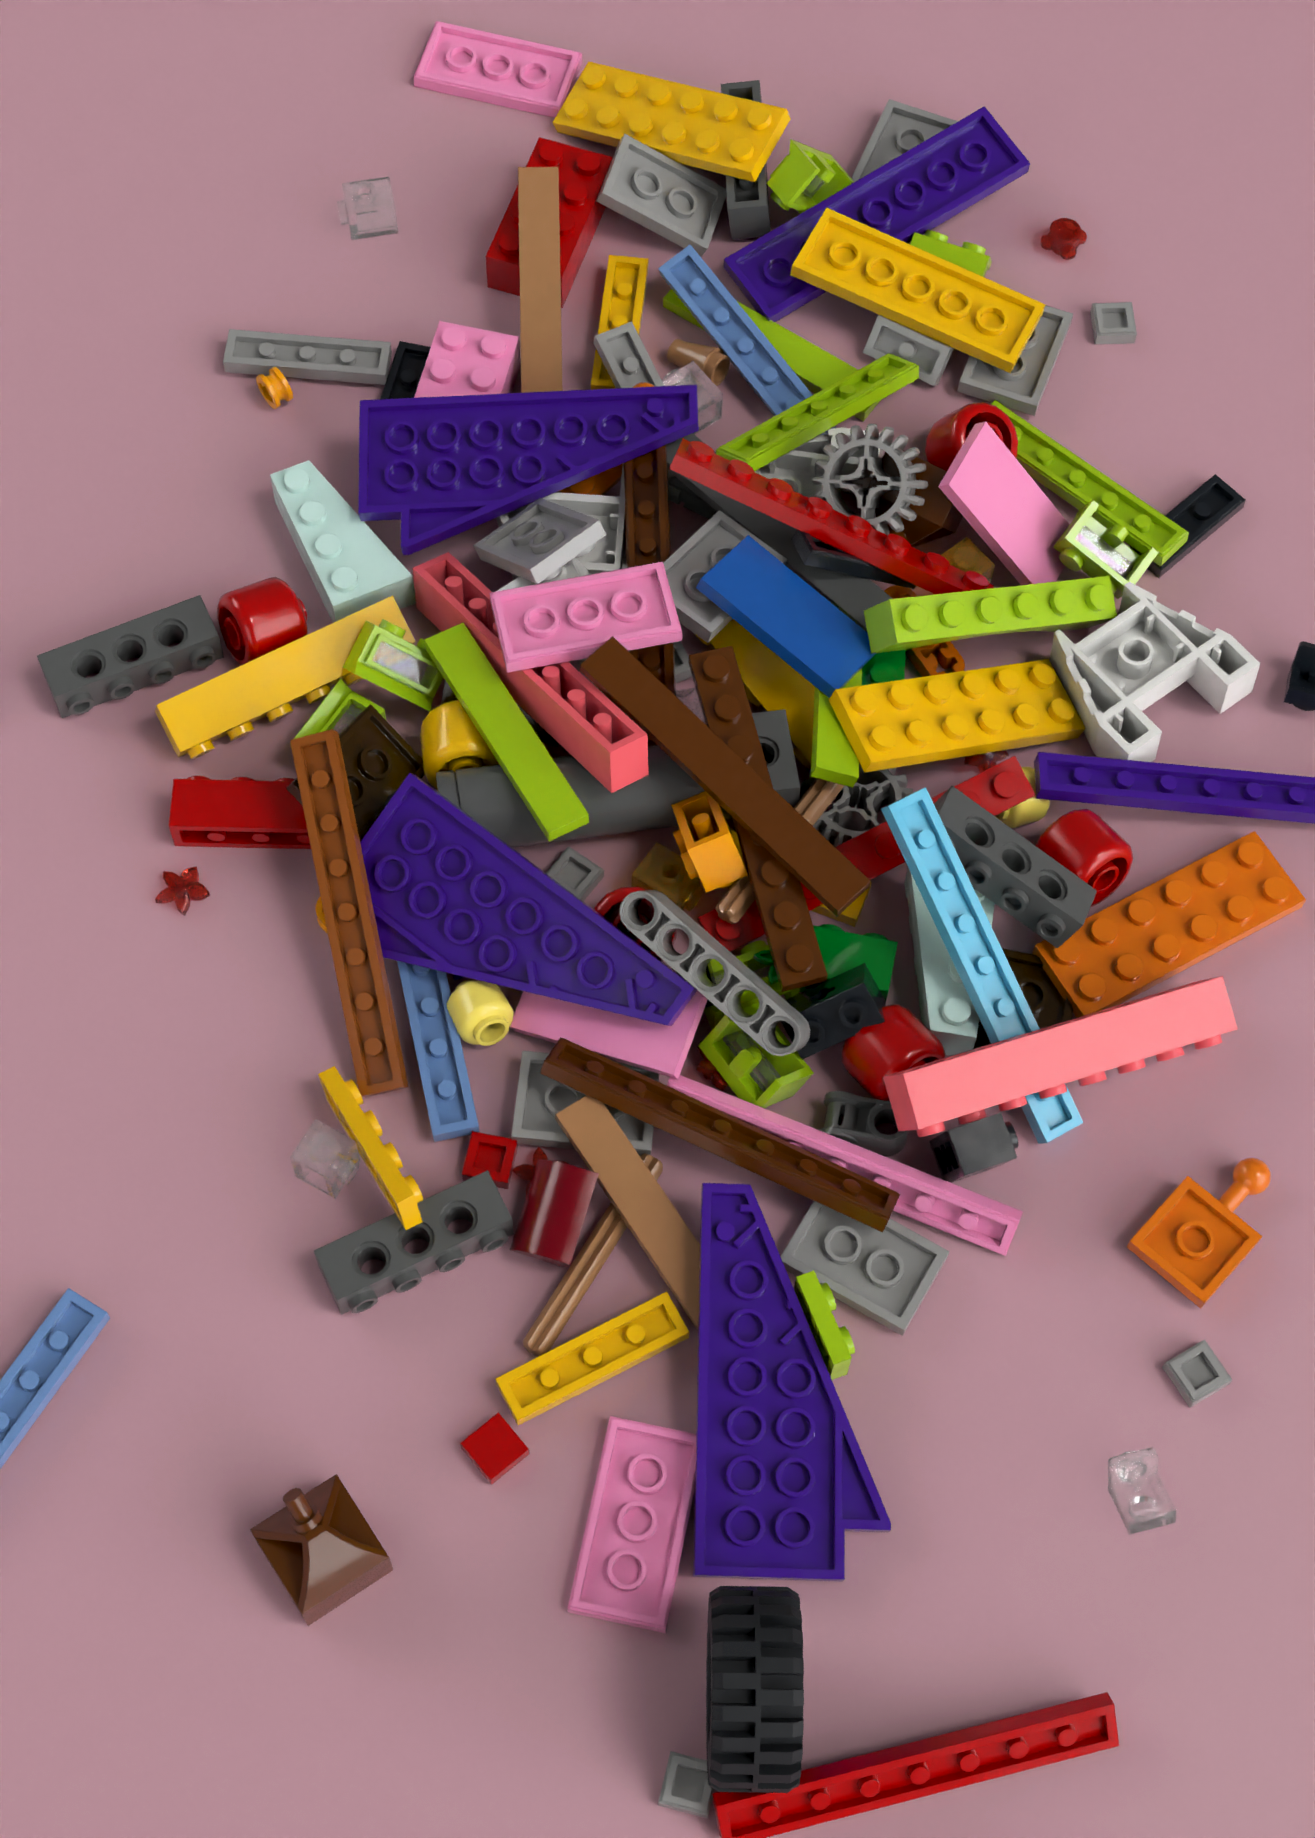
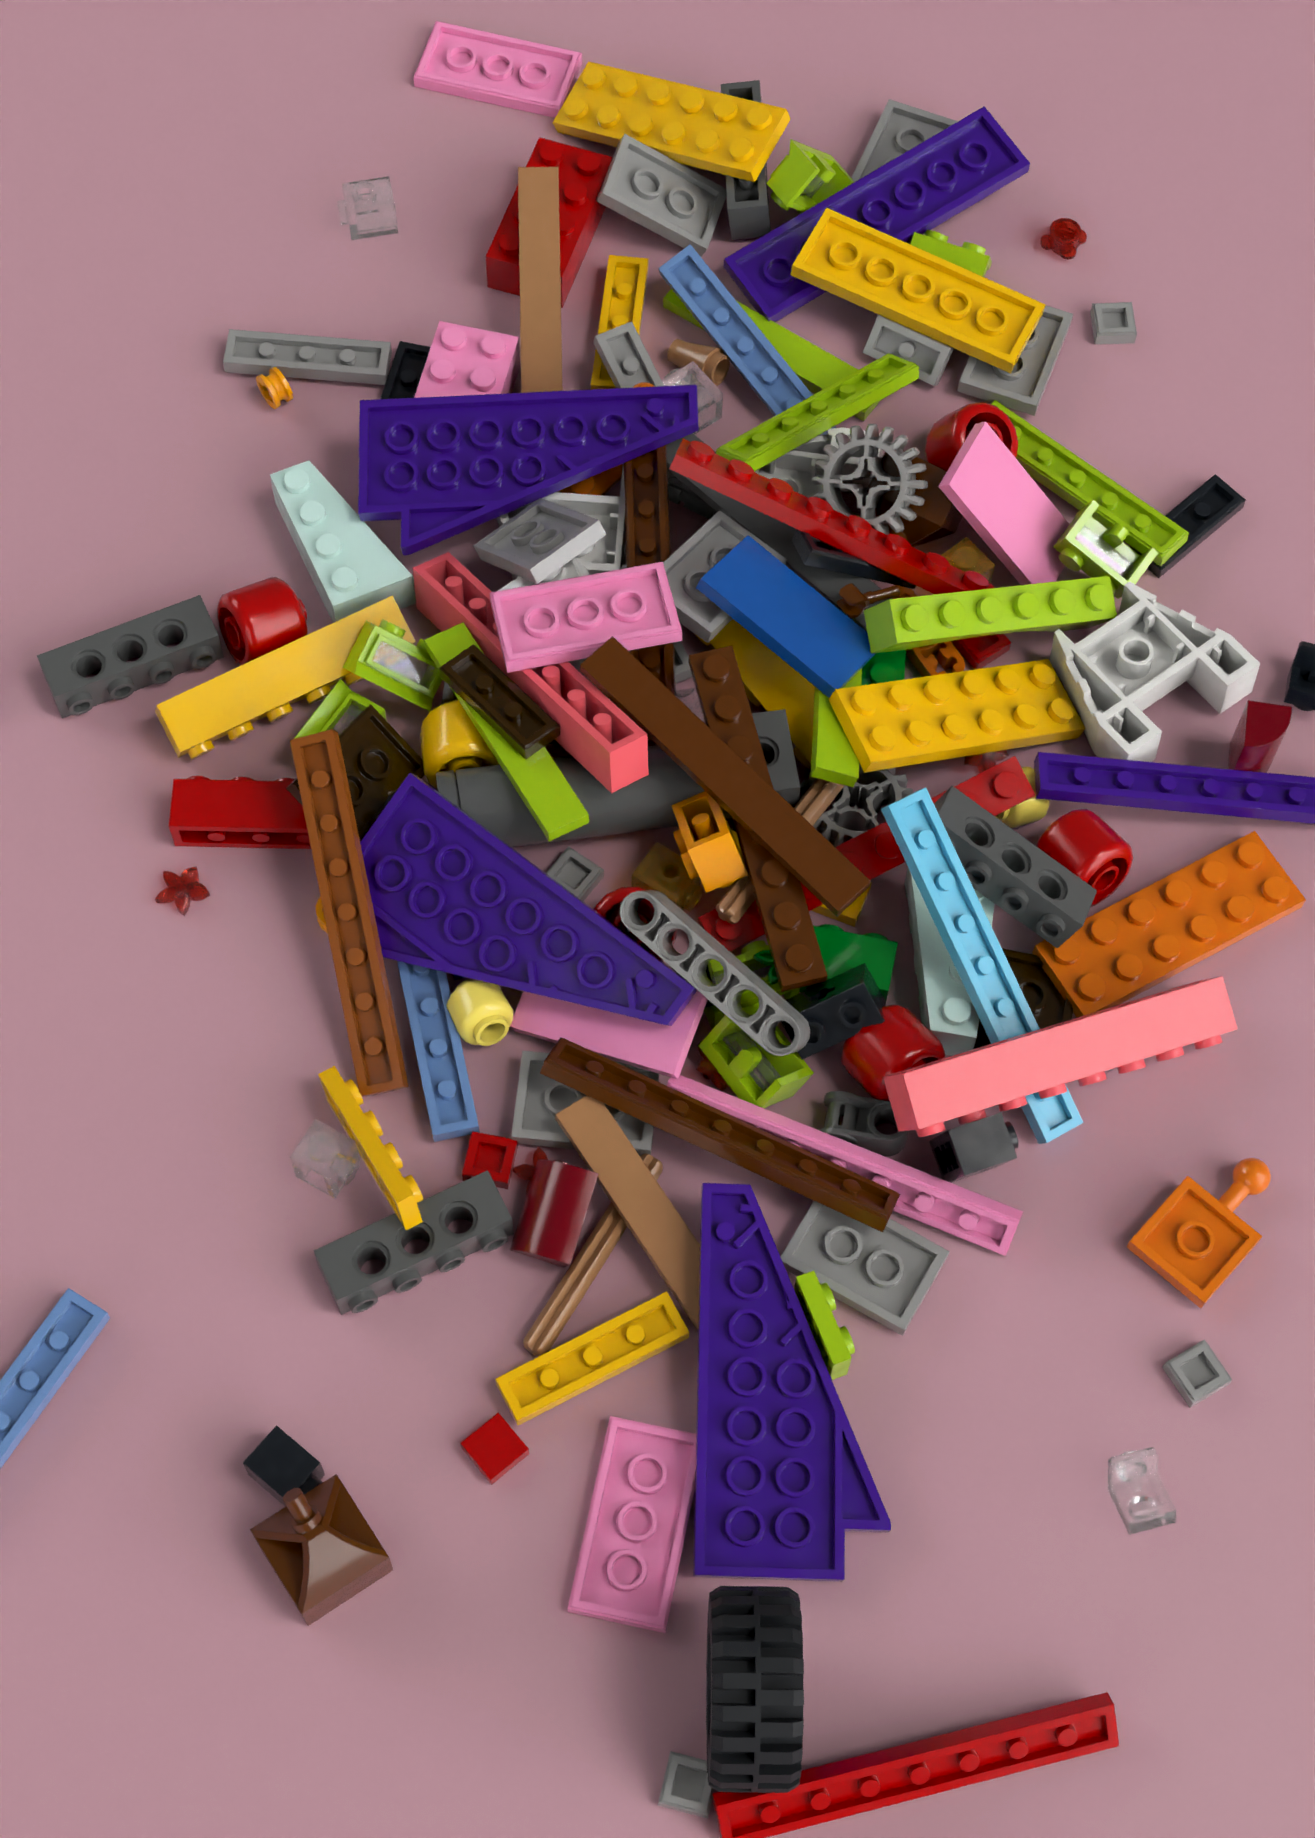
none -> black brick [243,1425,325,1507]
none -> dark brown tile [439,644,560,759]
none -> reddish brown hand [836,583,900,618]
none -> red tile [951,633,1012,669]
none -> dark red brick [1228,700,1292,773]

